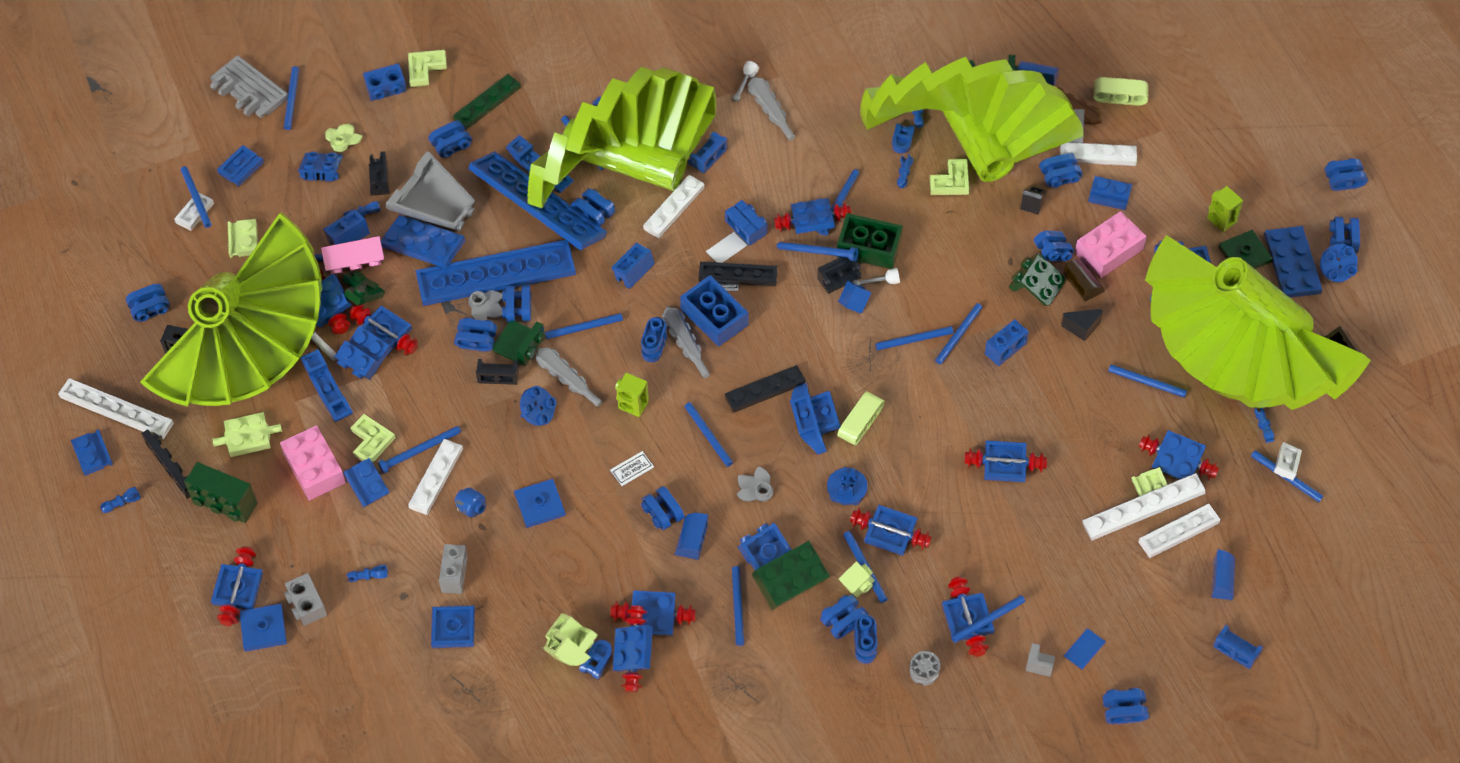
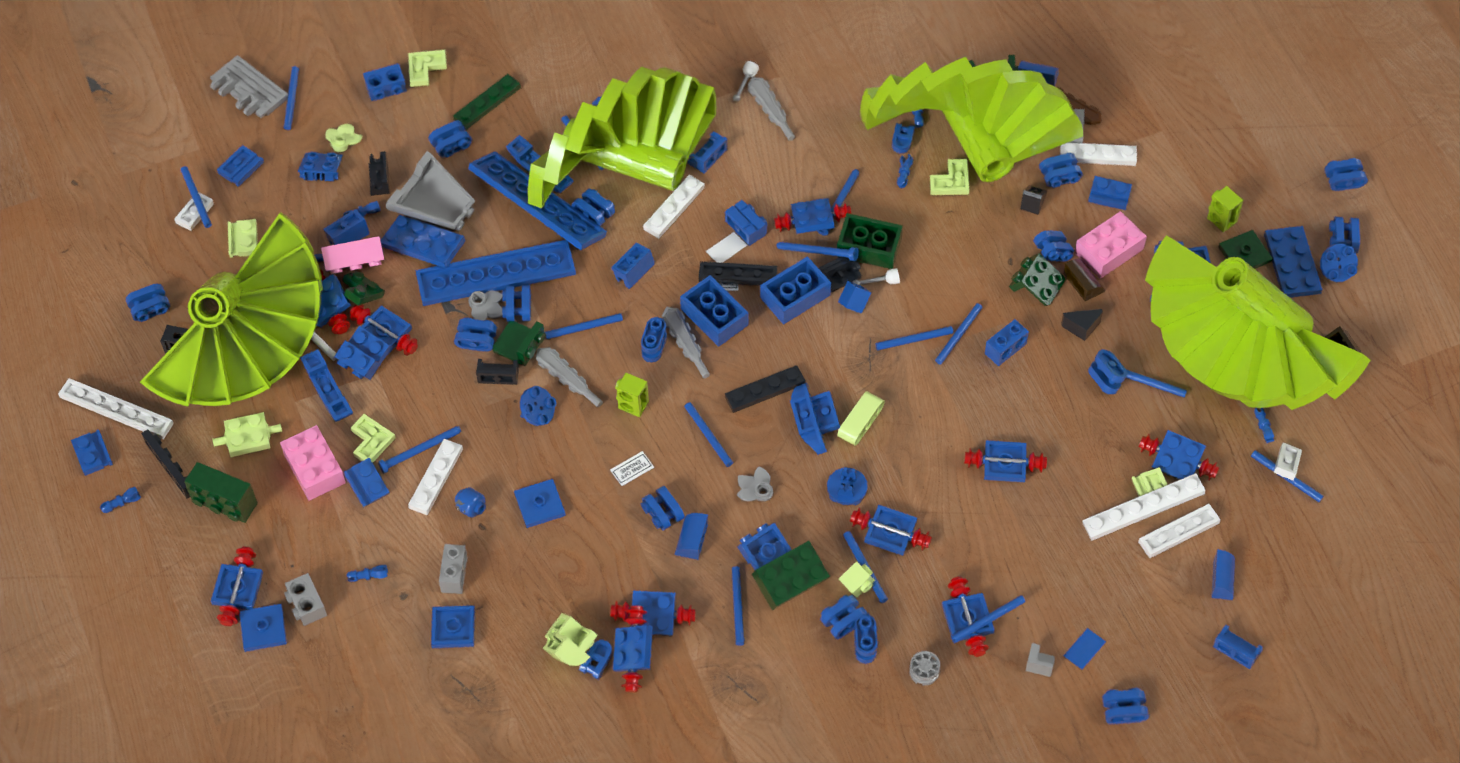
yellowish green beam [1094,77,1148,105] -> none
none -> blue brick [760,256,831,325]
none -> blue brick [1088,349,1128,394]

